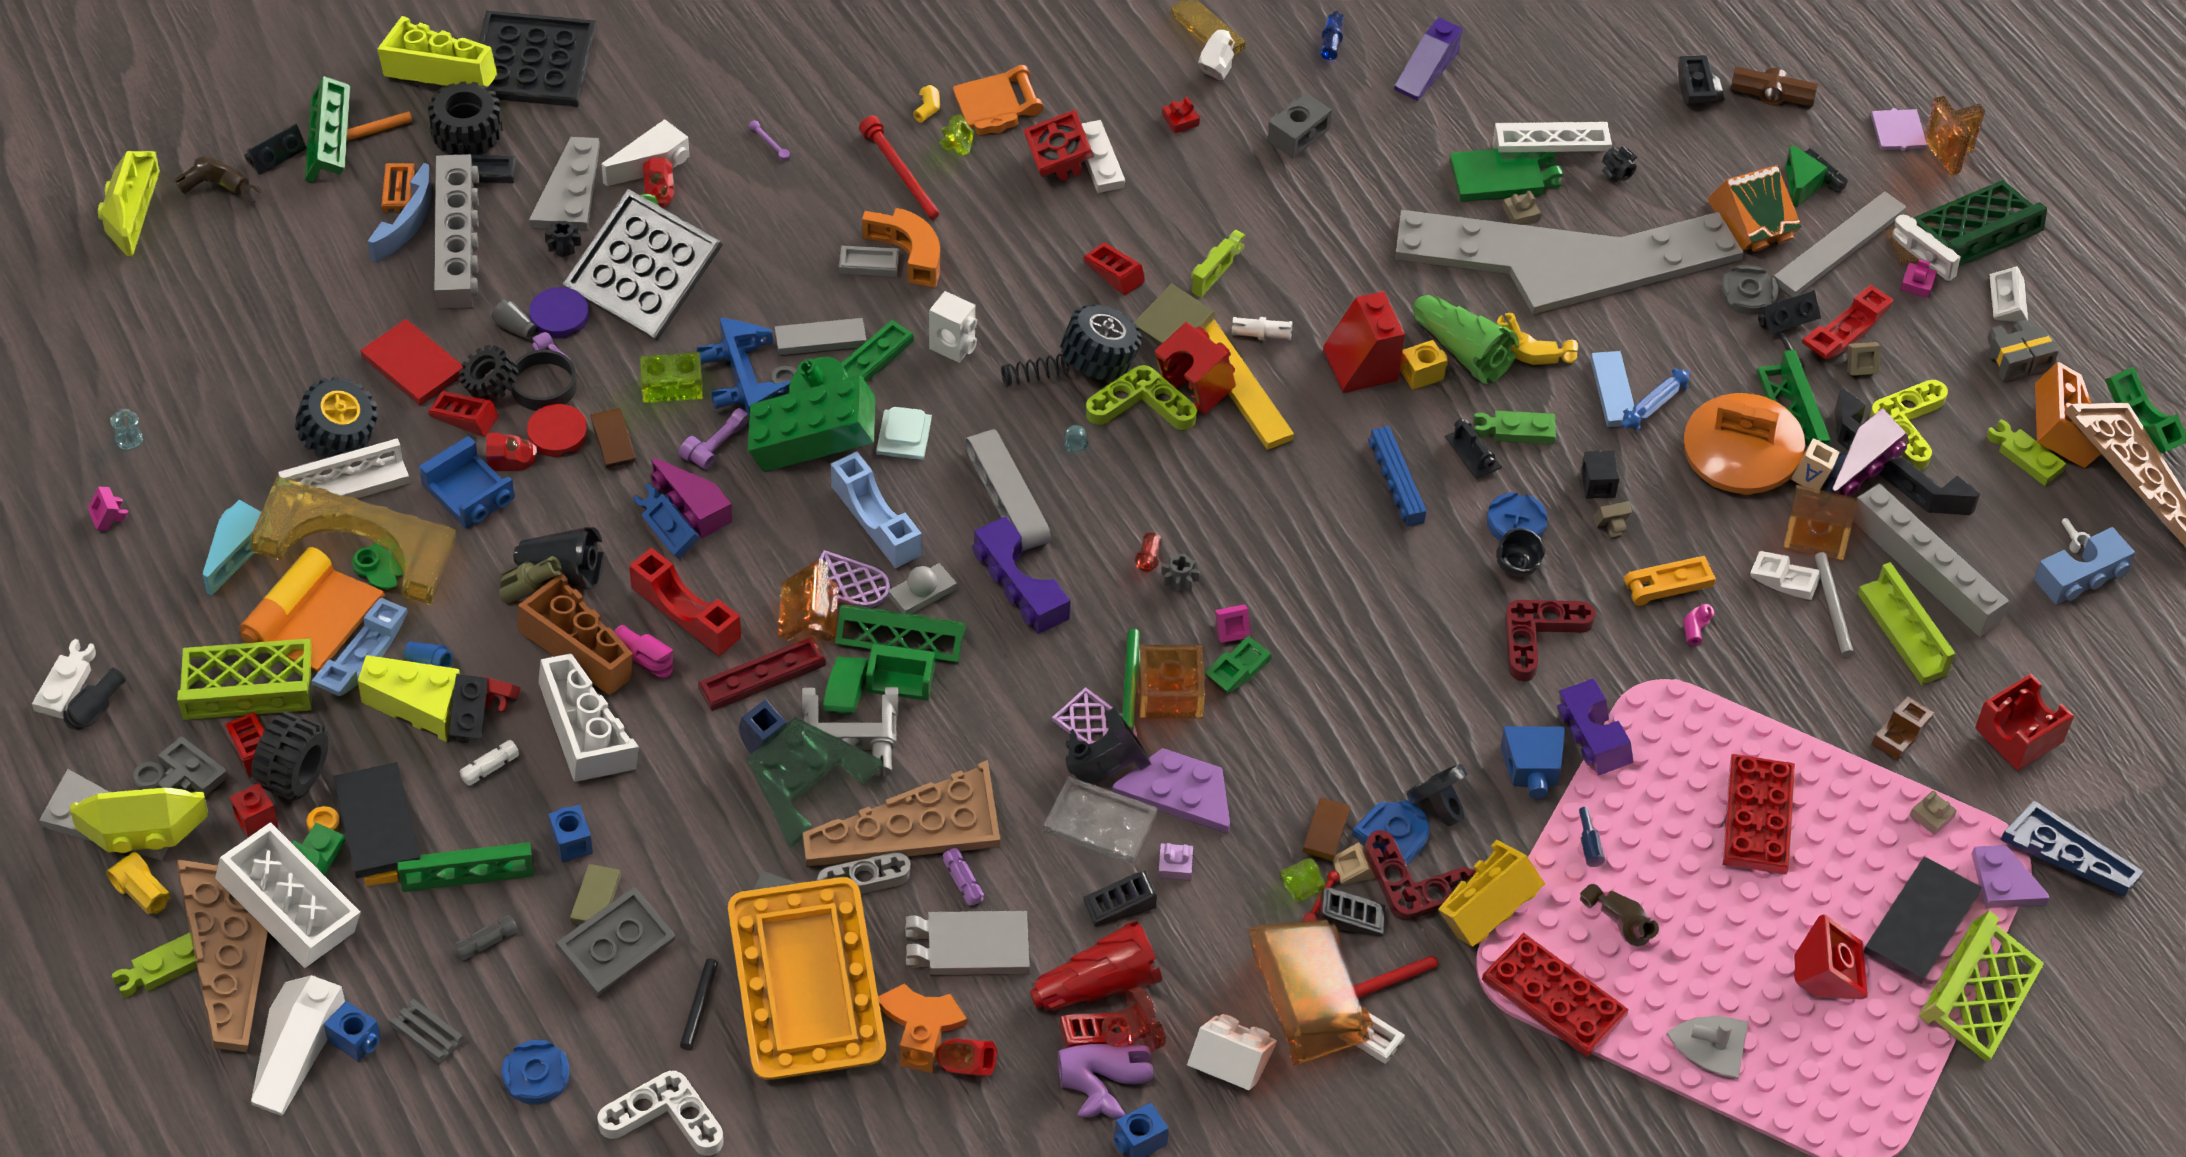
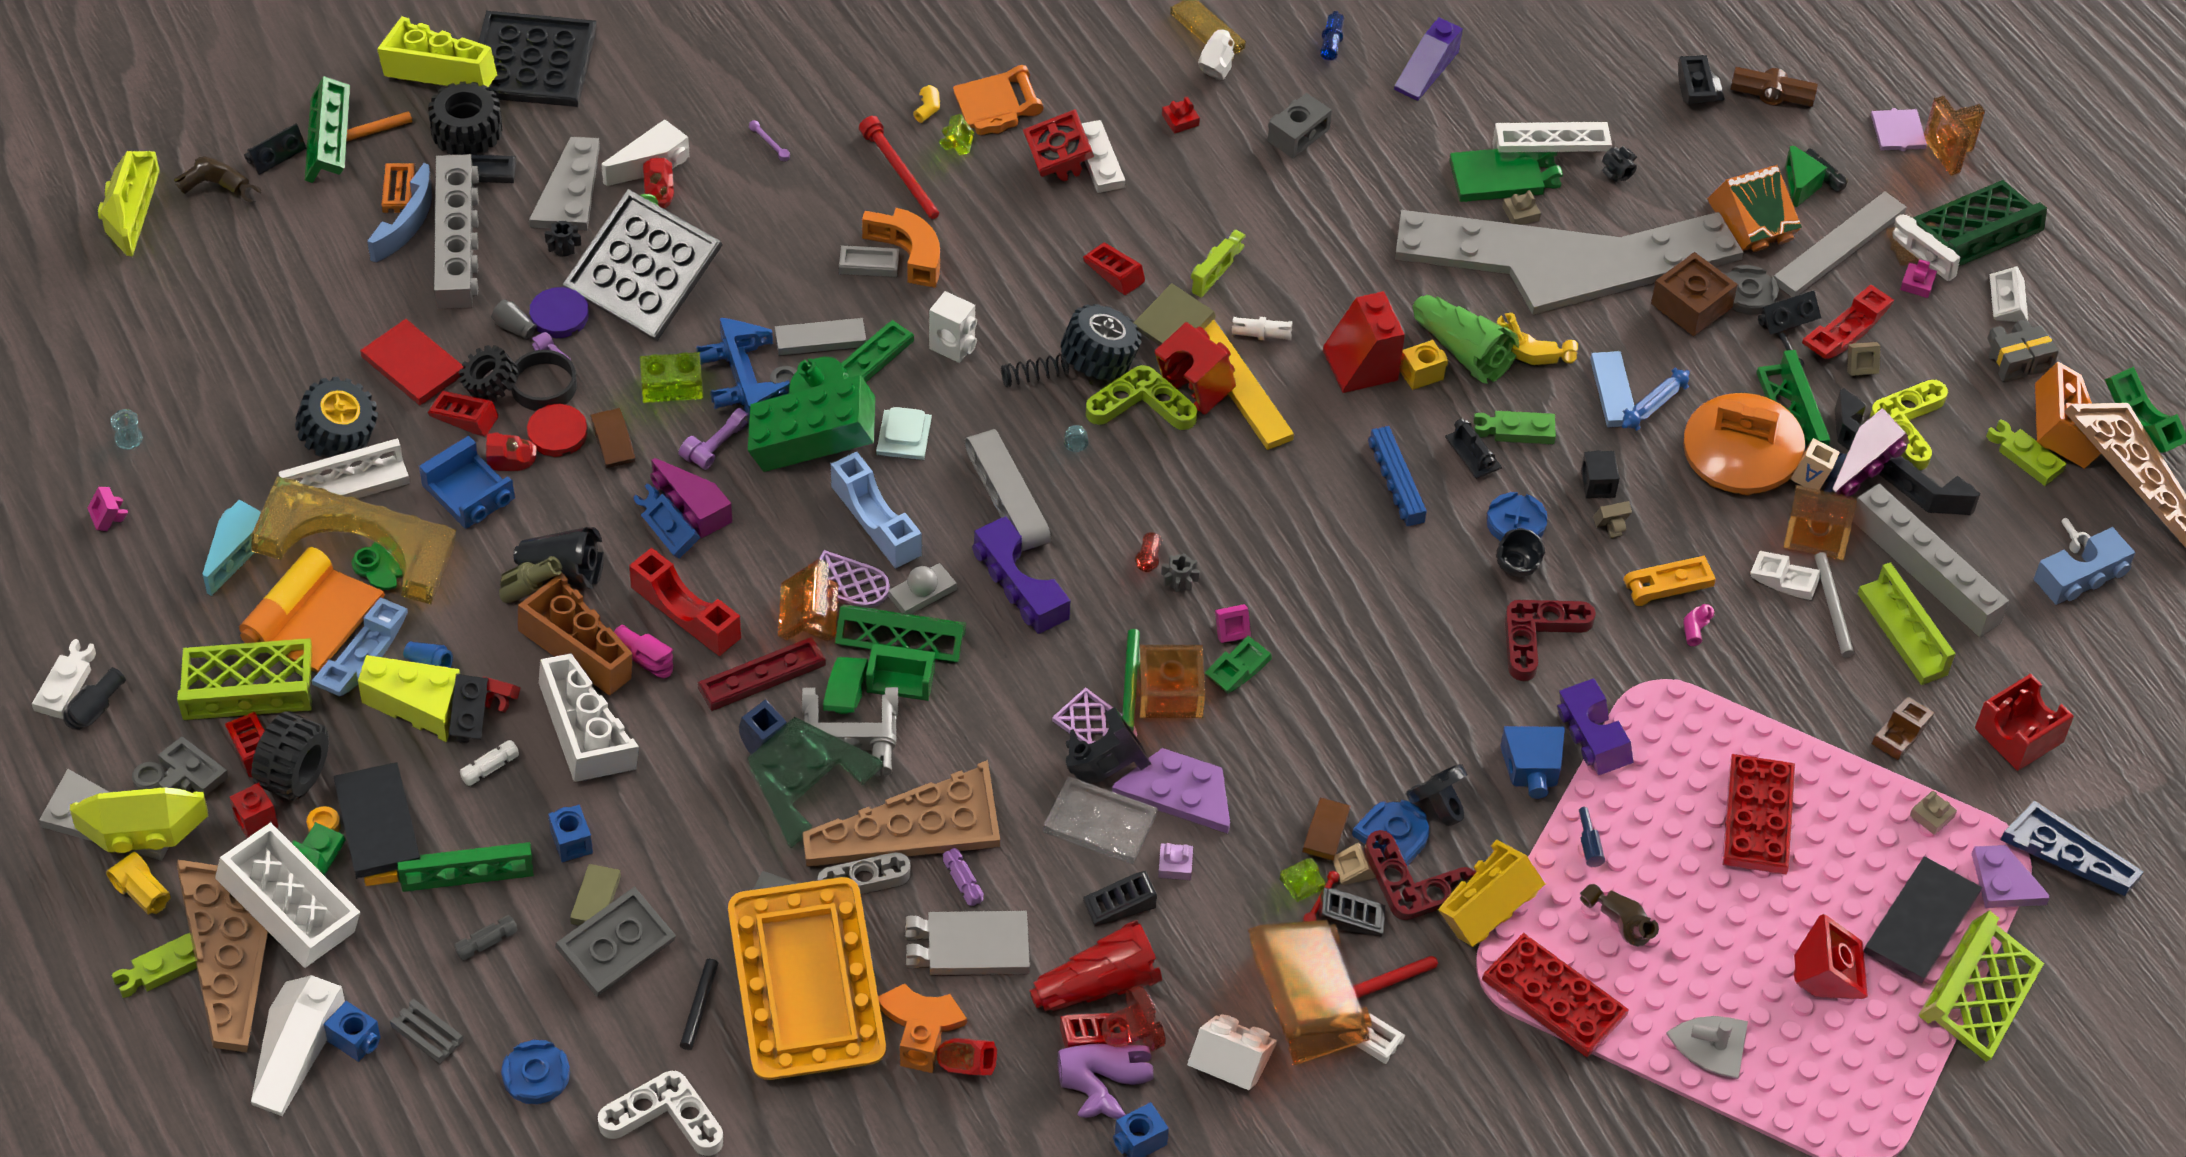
none -> reddish brown container [1651,252,1738,336]

